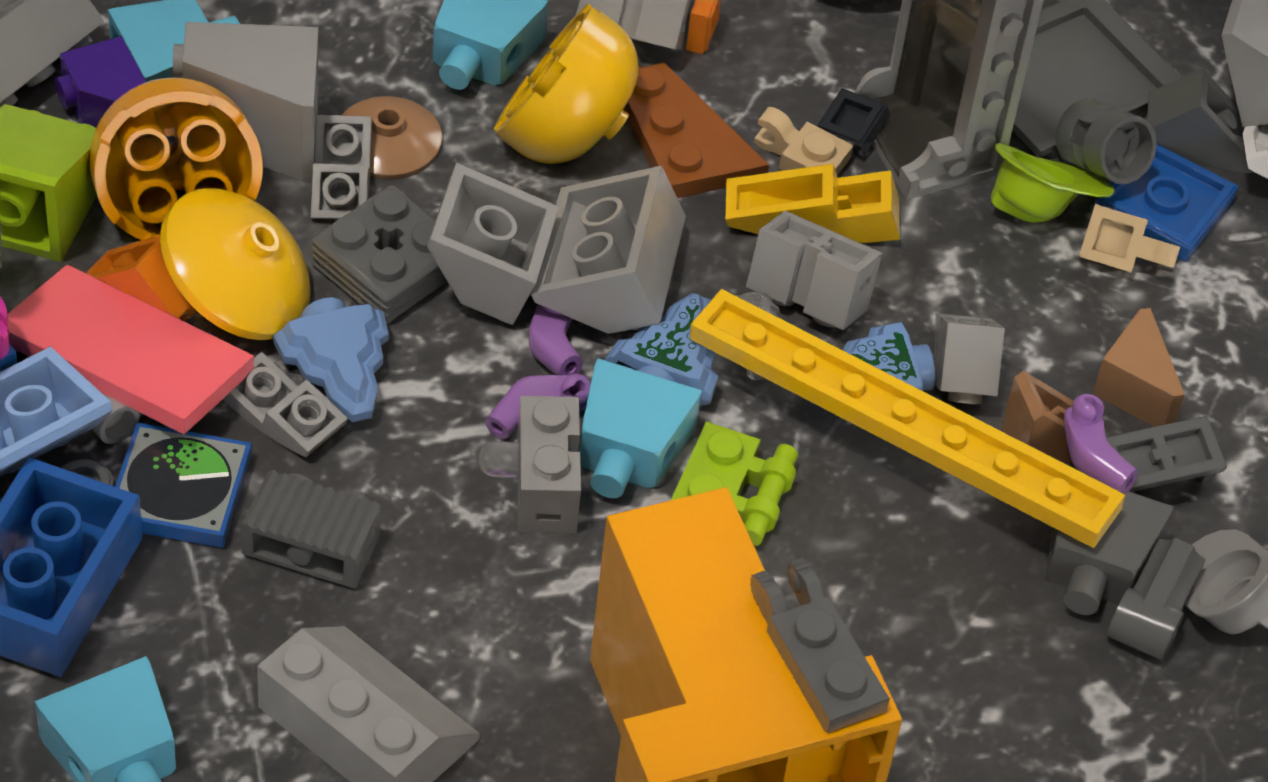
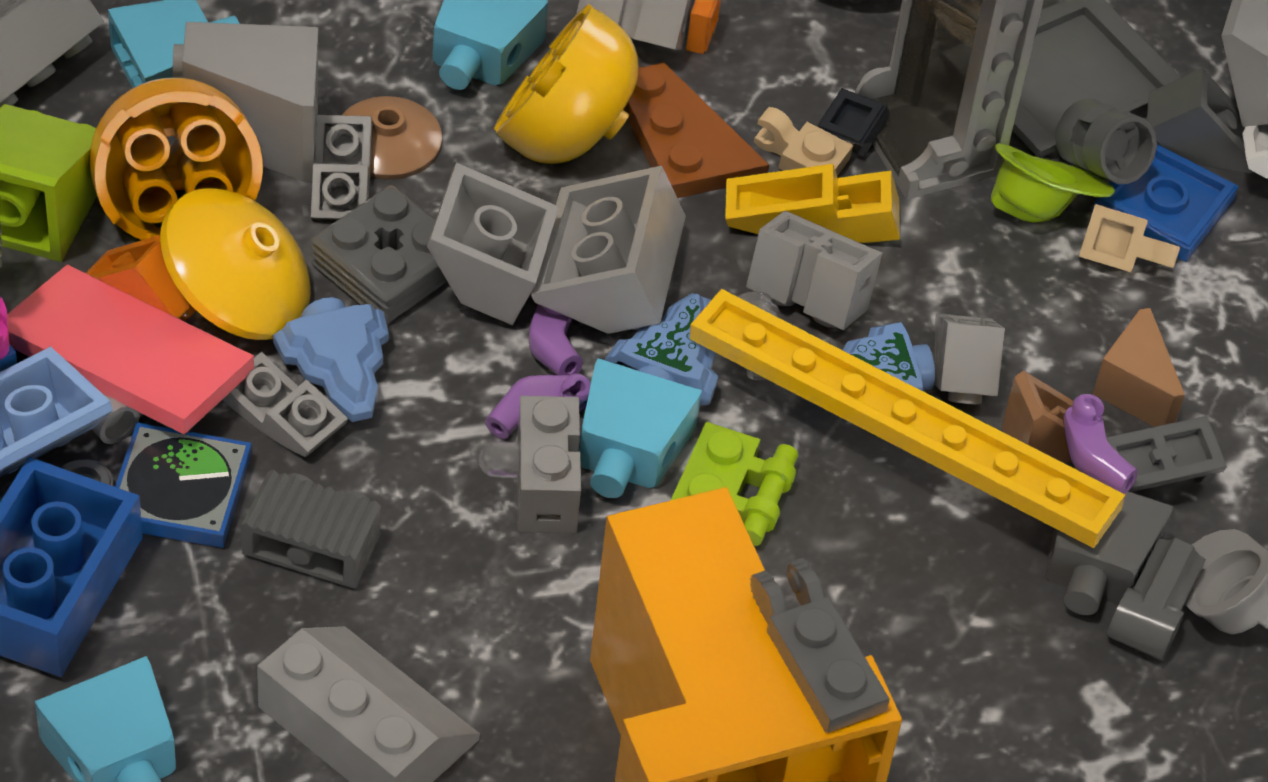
dark purple slope [55,36,146,128] -> none

